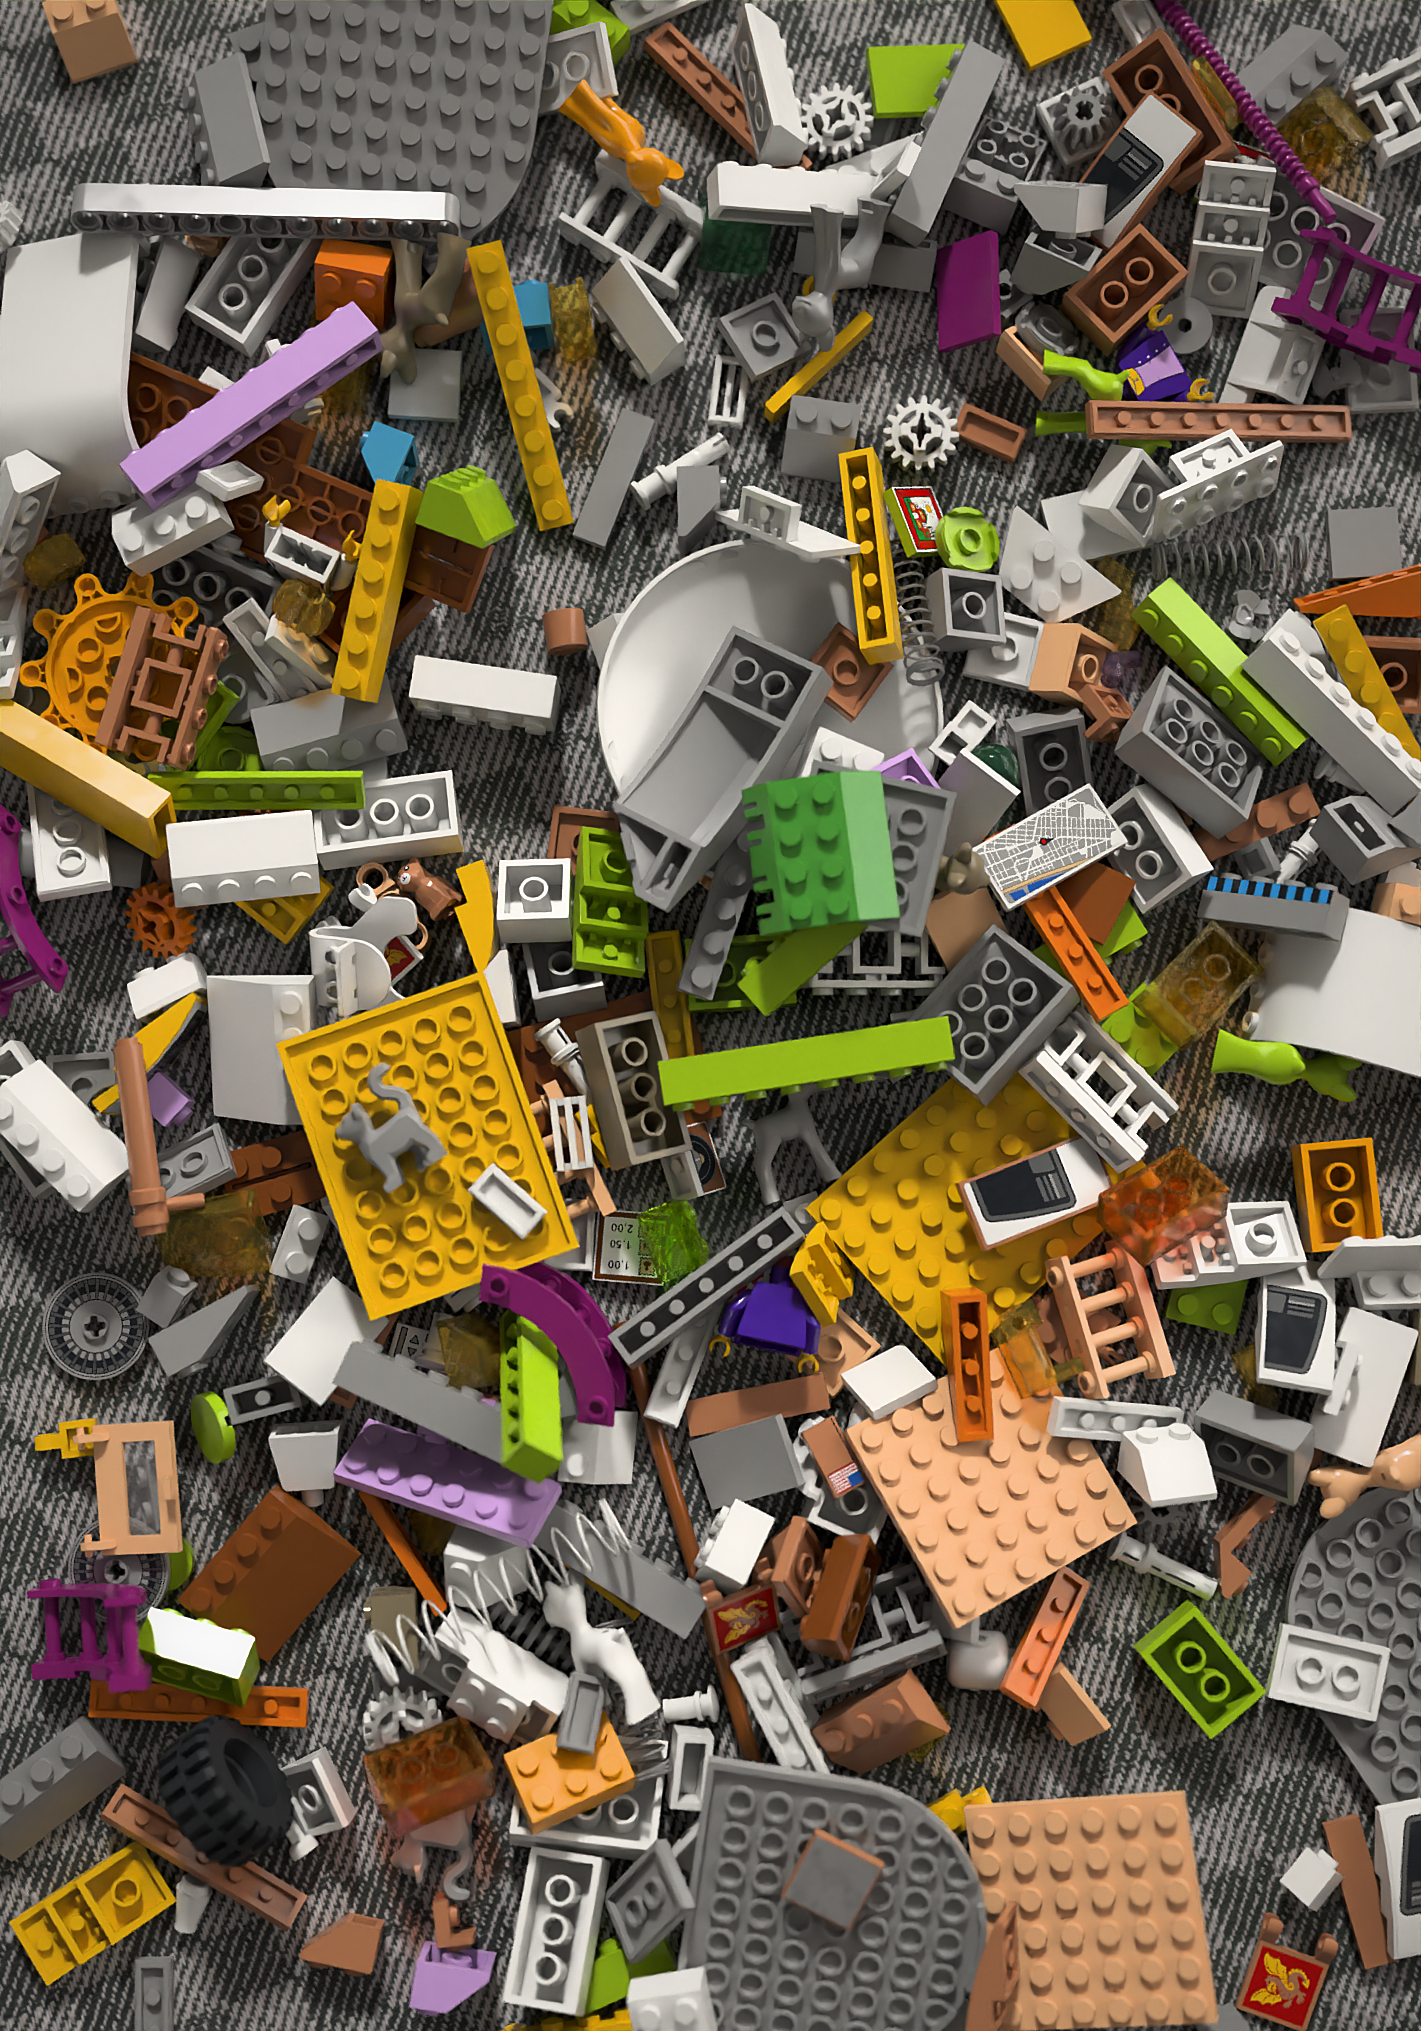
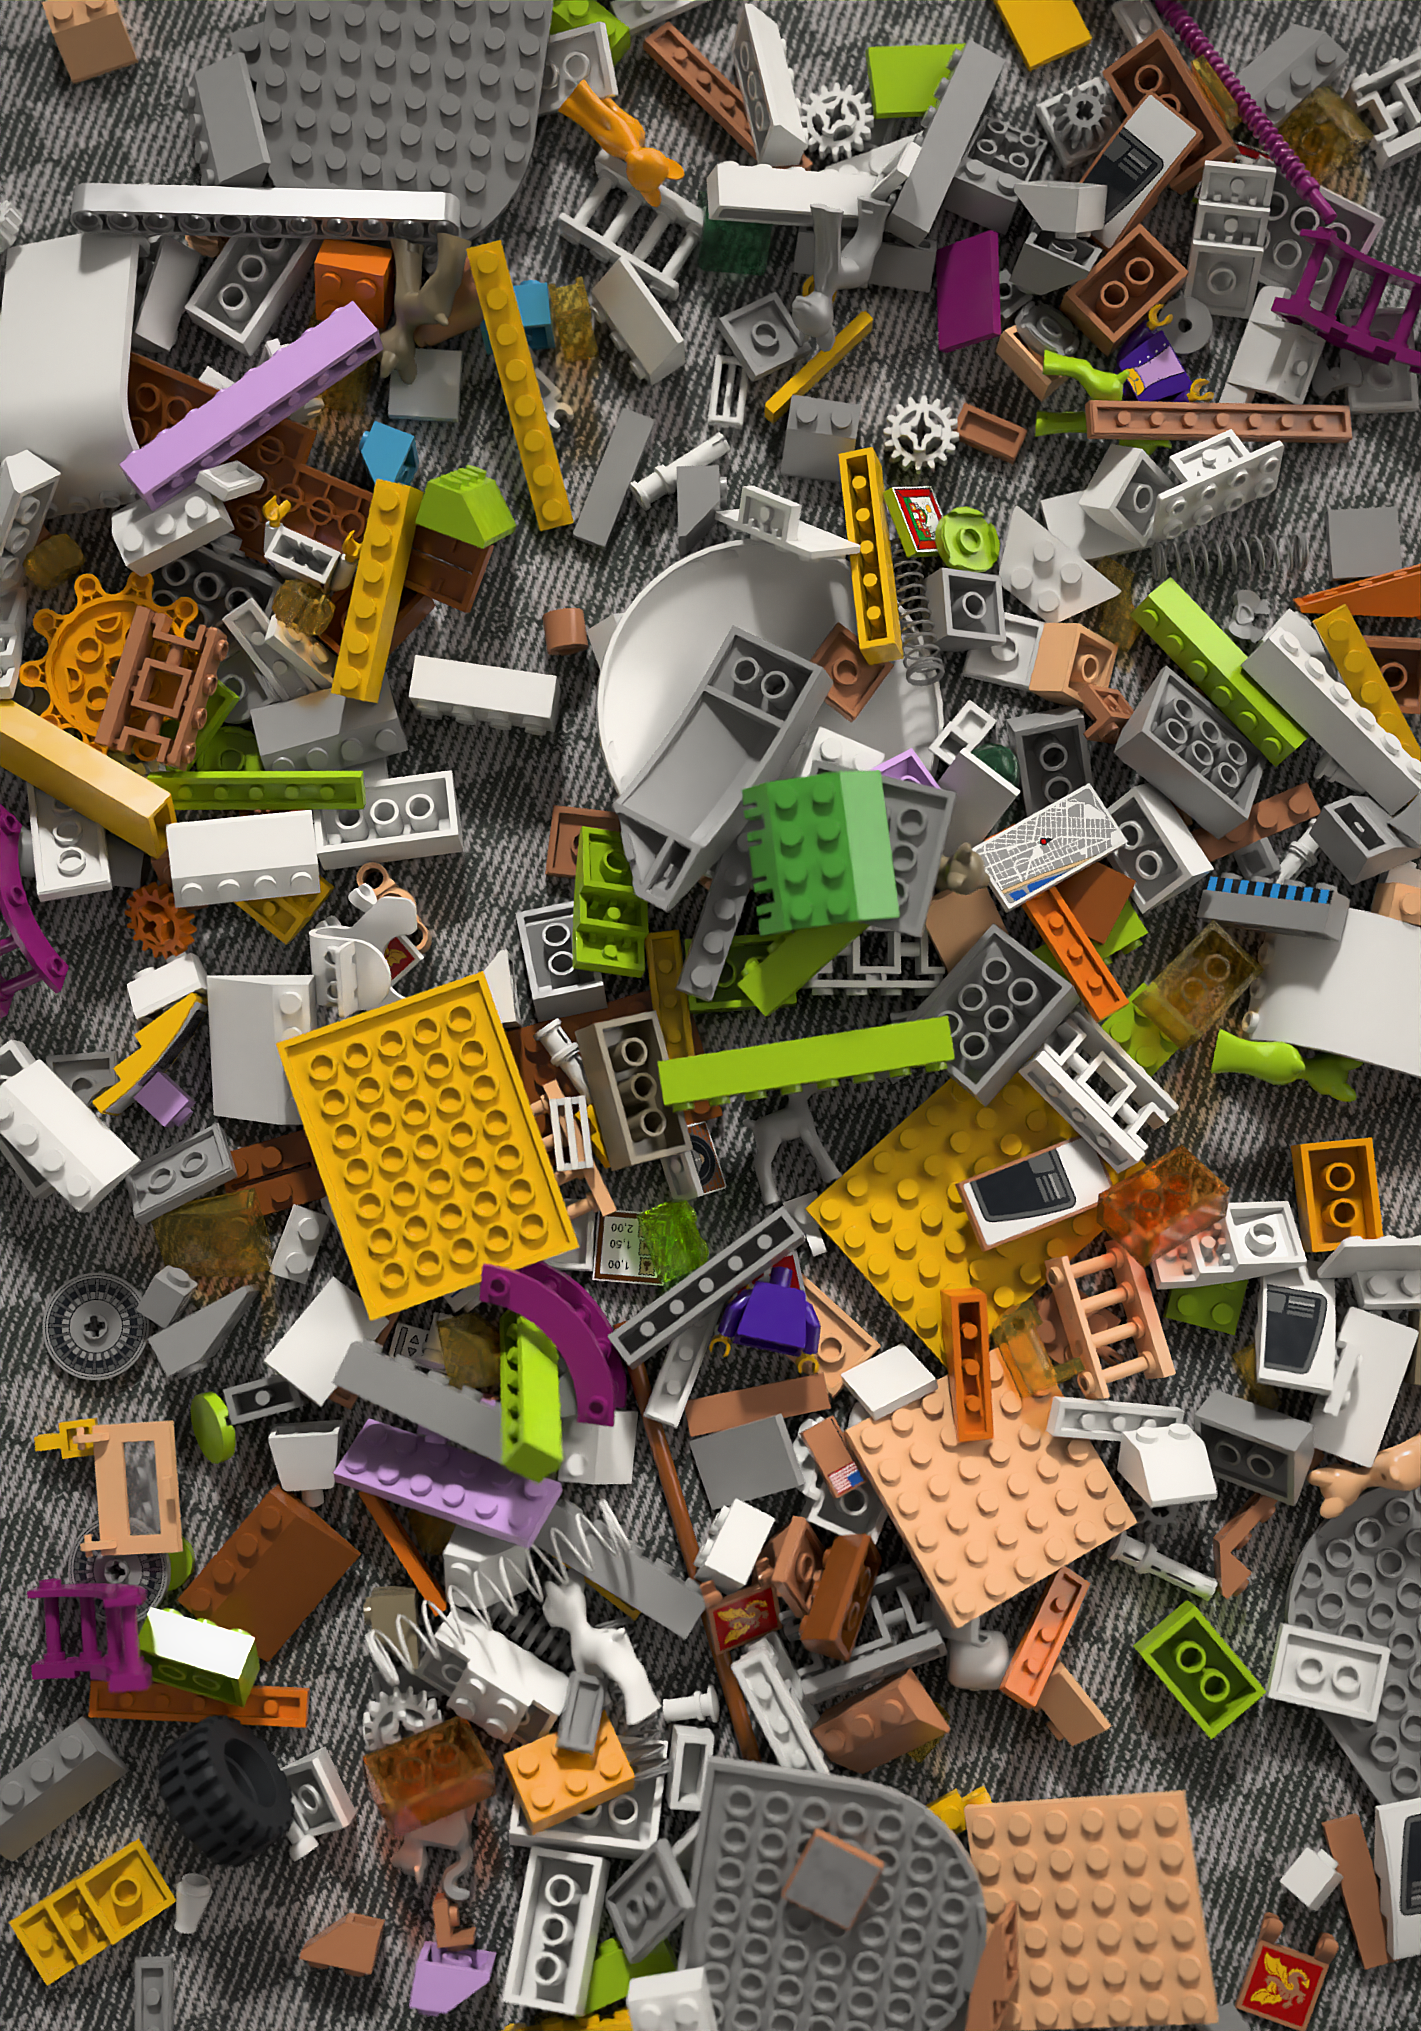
nougat plate [100,1784,308,1932] -> none
nougat cylinder [113,1037,205,1236] -> none
light grey animal [335,1063,448,1193] -> none
nougat animal [394,857,467,921] -> none
yellow slope [454,860,500,973] -> none
white tile [468,1163,548,1240] -> none
white brick [496,858,575,943] -> none
yellow slope [790,1222,855,1328] -> none
arm [1100,651,1141,688] -> none

